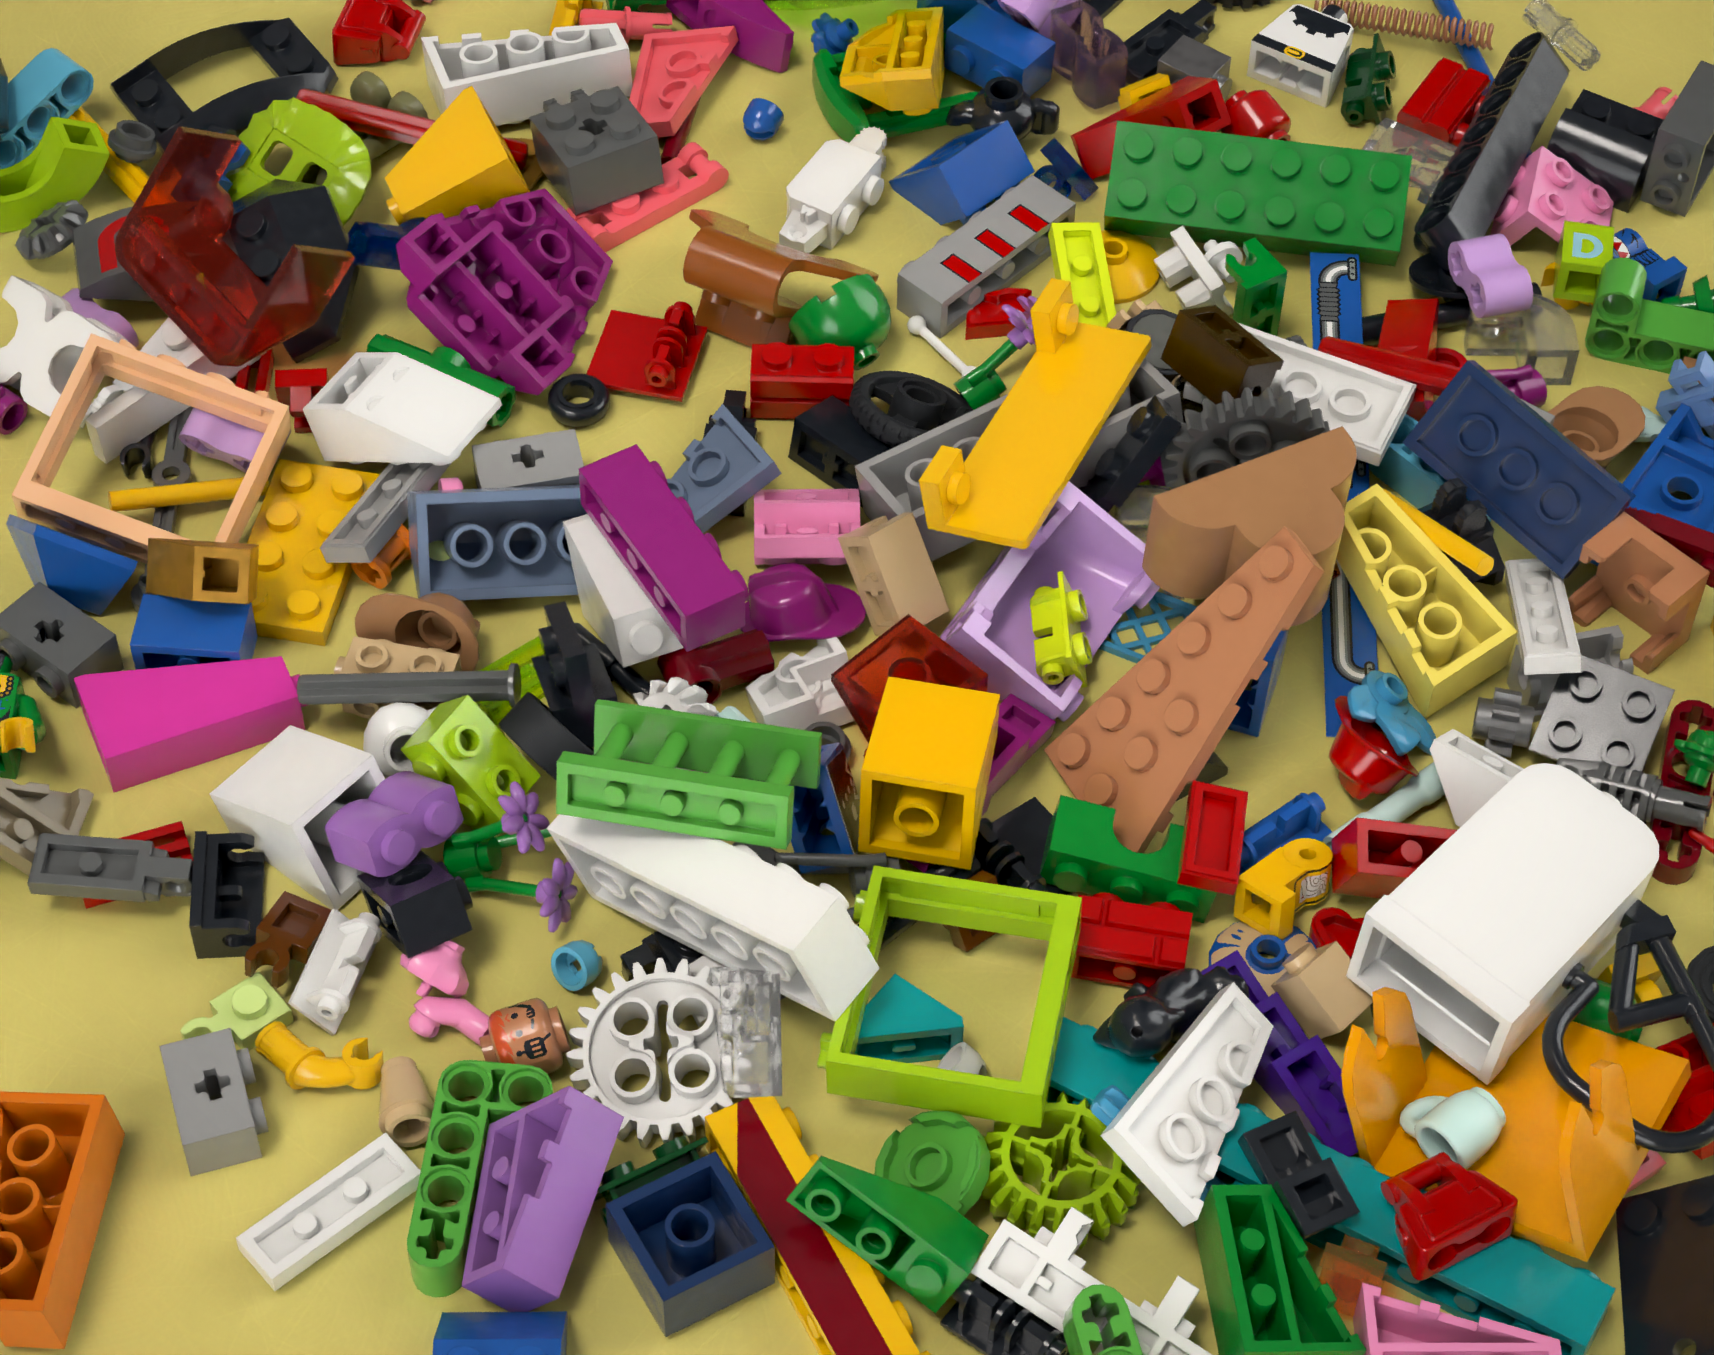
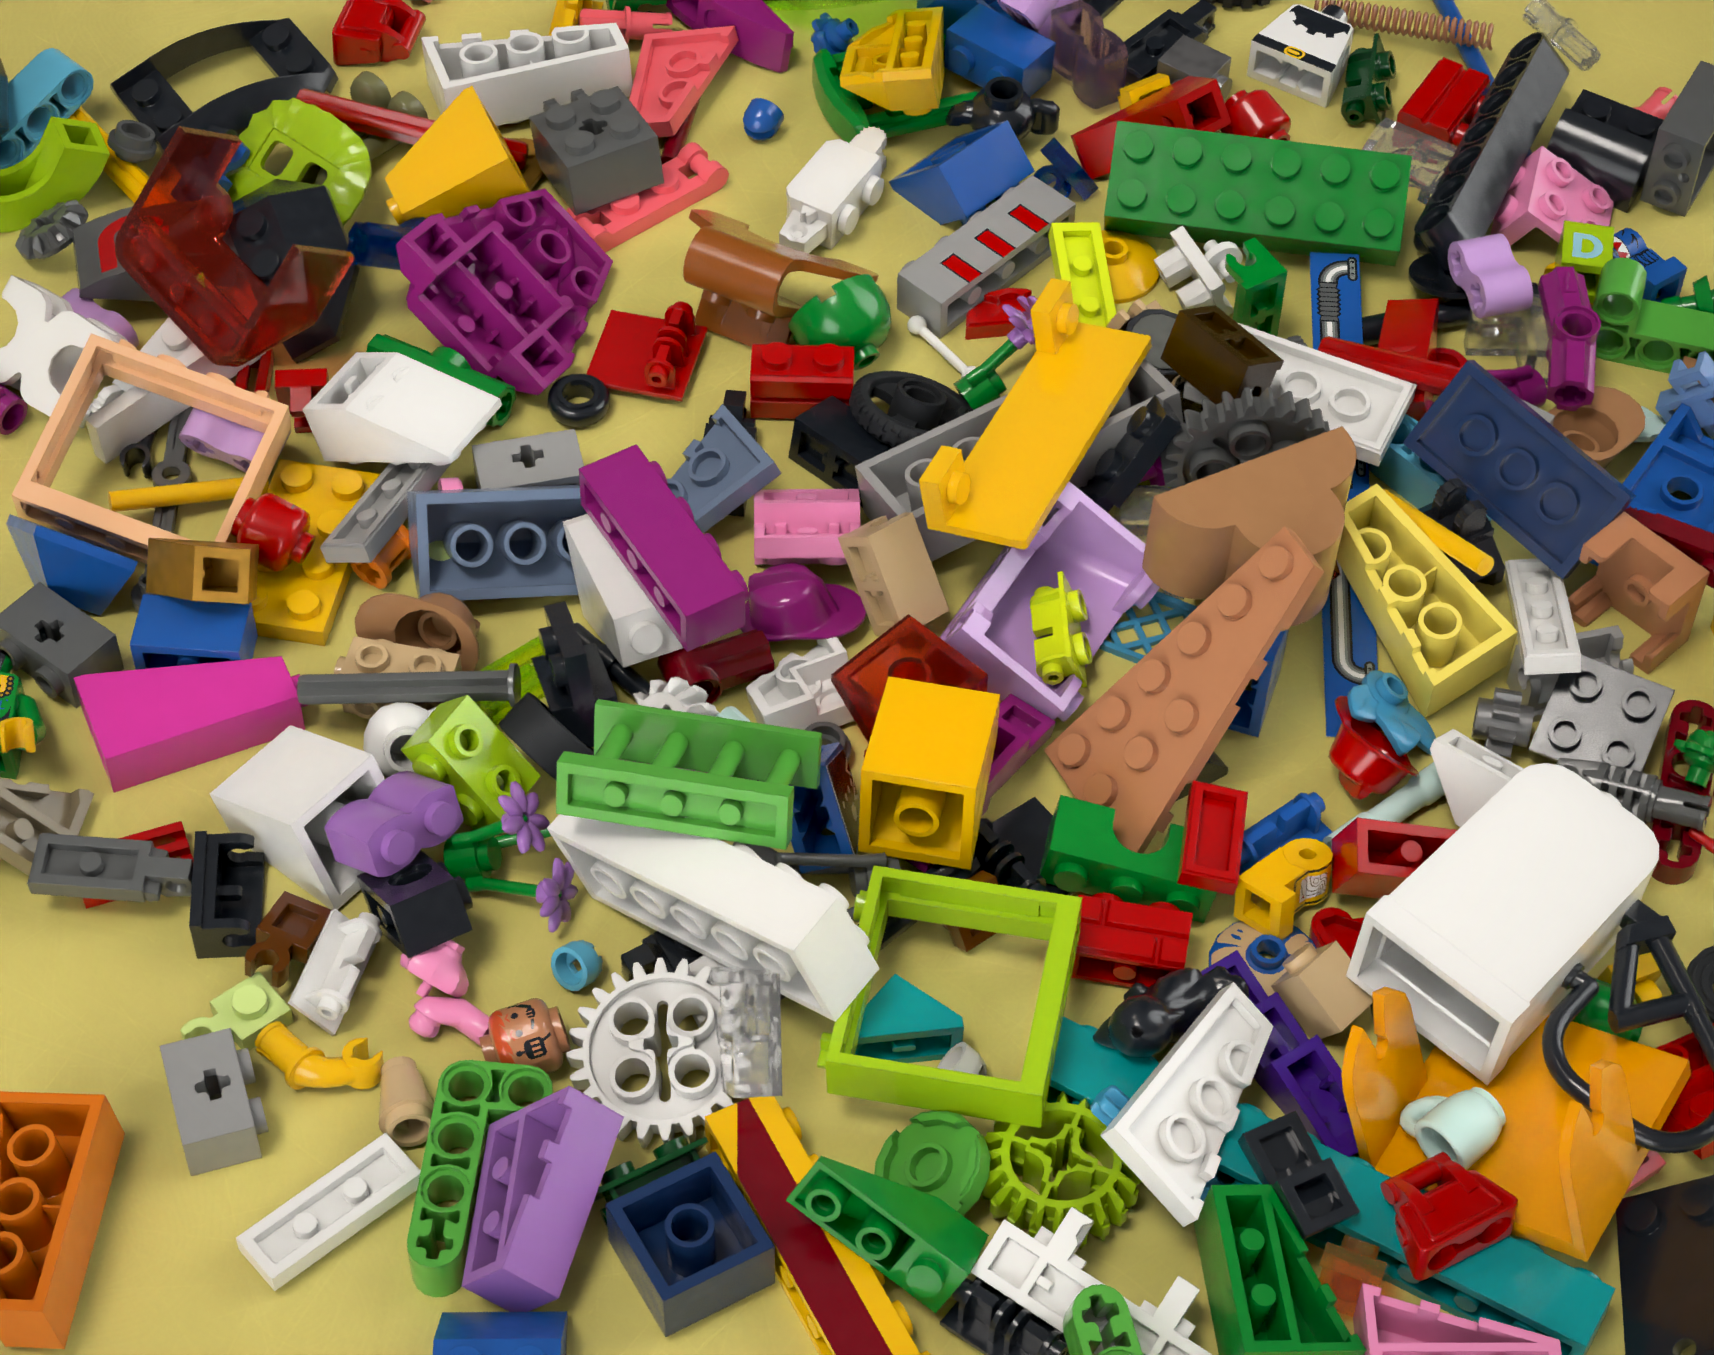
none -> red head [231,493,316,572]
none -> magenta piece [1538,267,1601,411]

